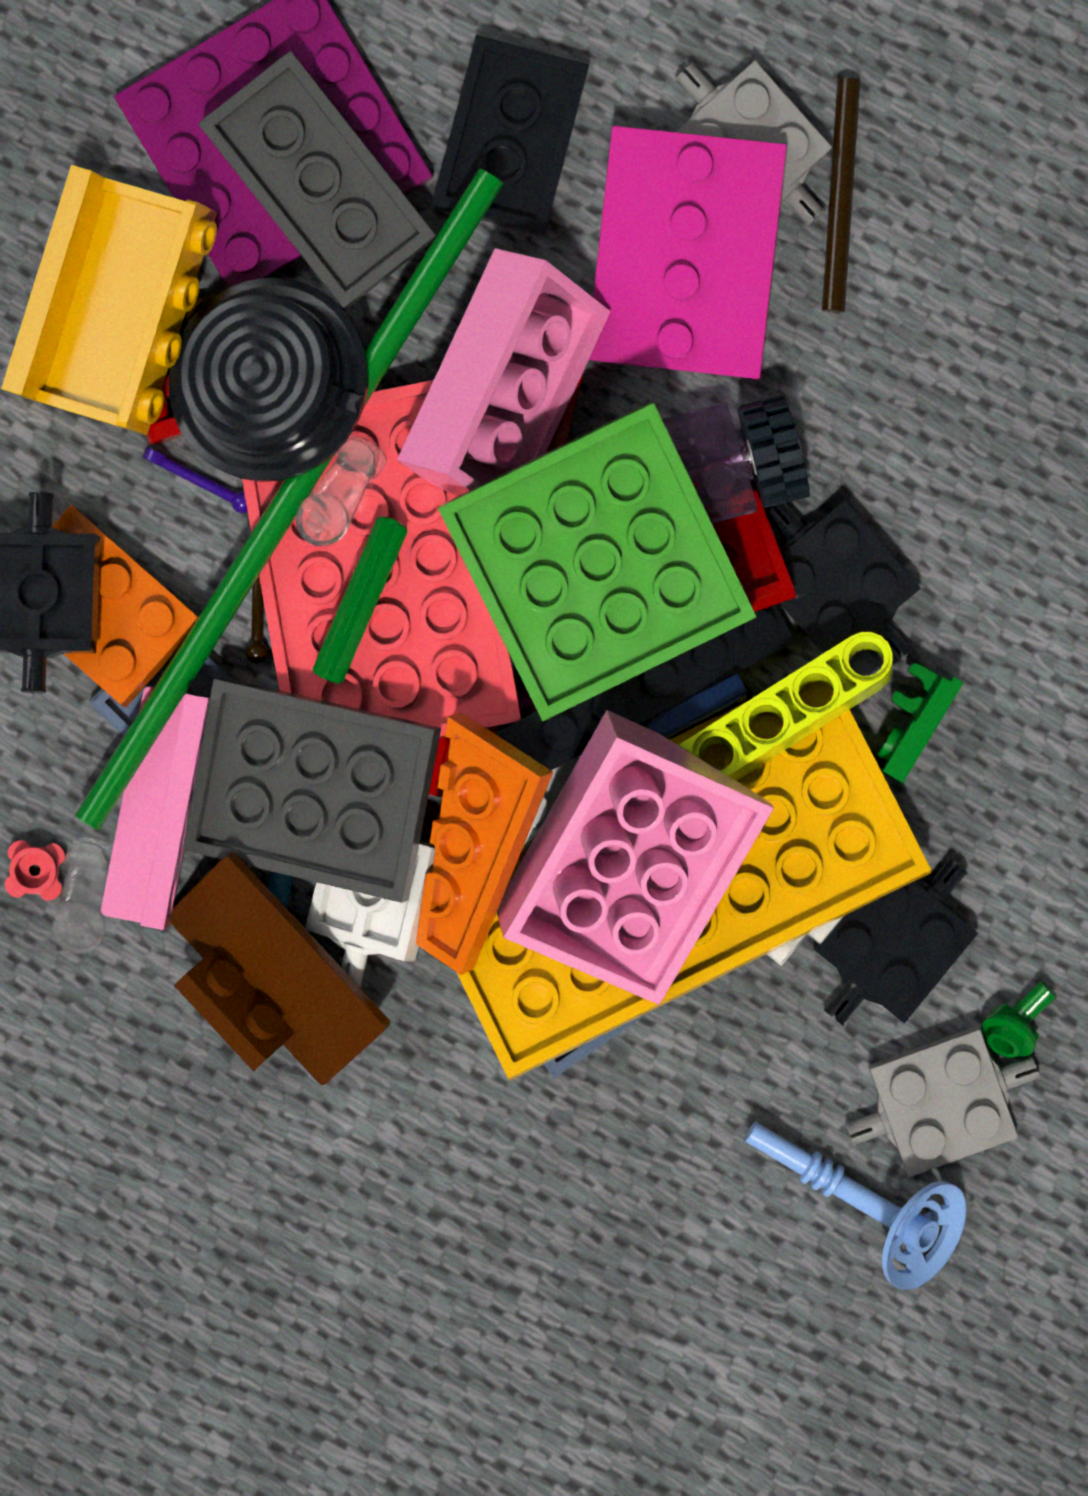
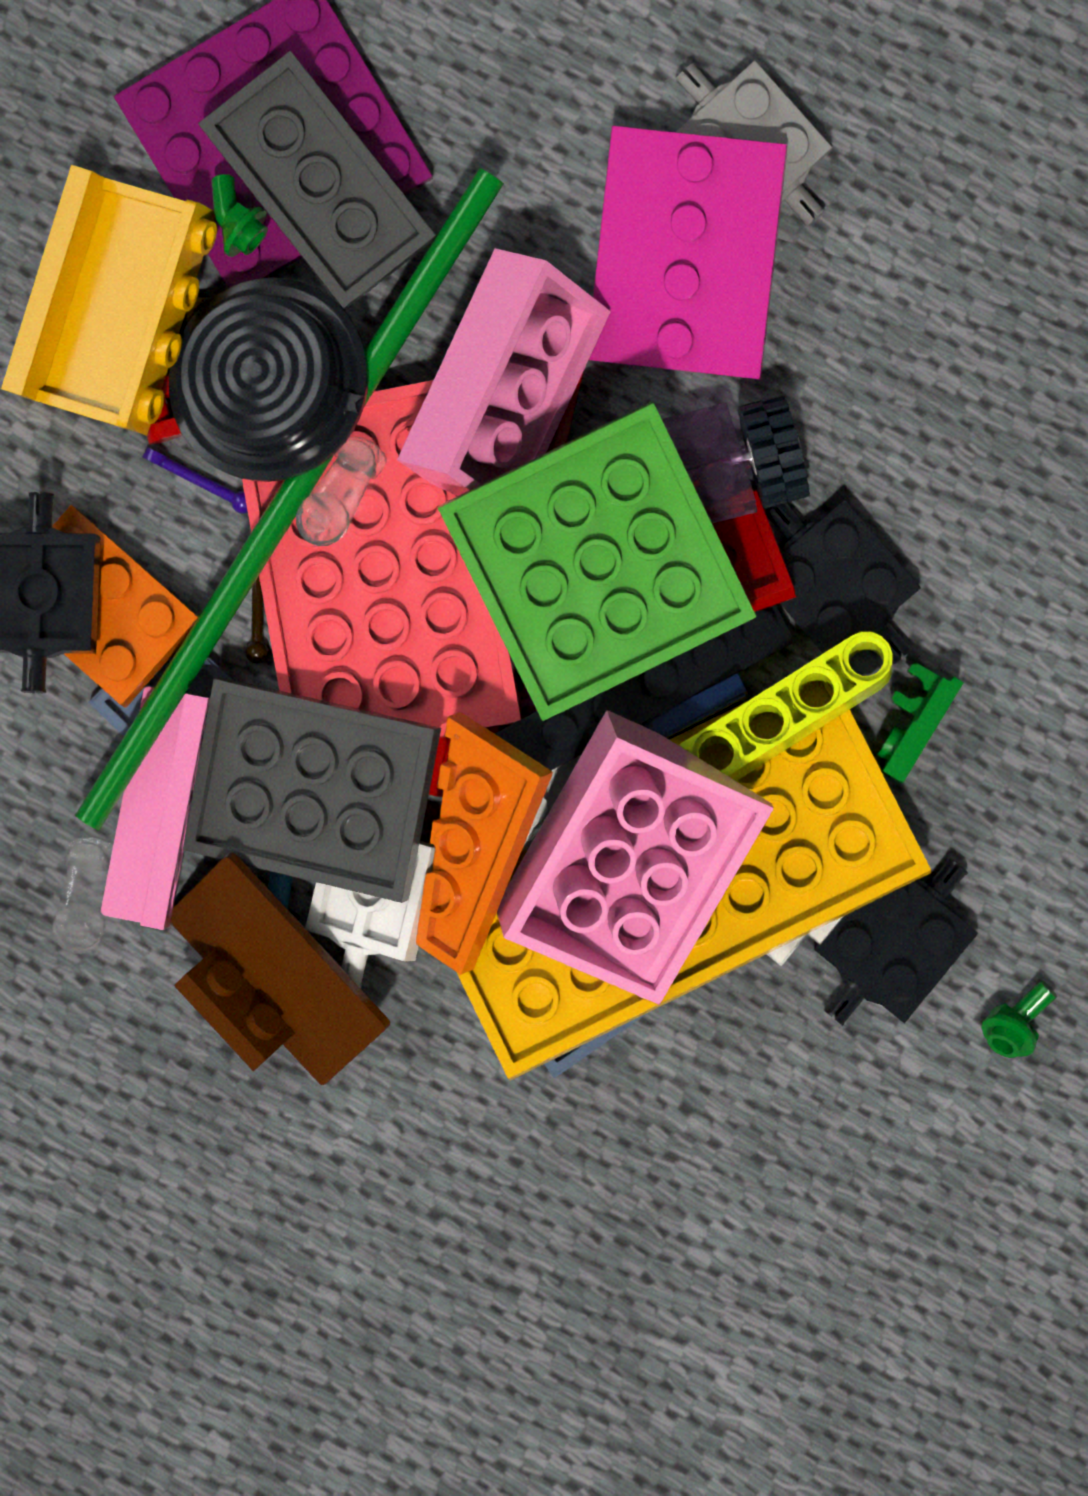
coral plate [5,840,66,901] -> none
green axle [313,516,408,684] -> none
black plate [432,35,589,237] -> none
light blue dish [744,1121,966,1290] -> none
dark brown bar [822,78,861,313] -> none
light grey plate [845,1026,1040,1177] -> none
none -> green plate [211,174,268,257]

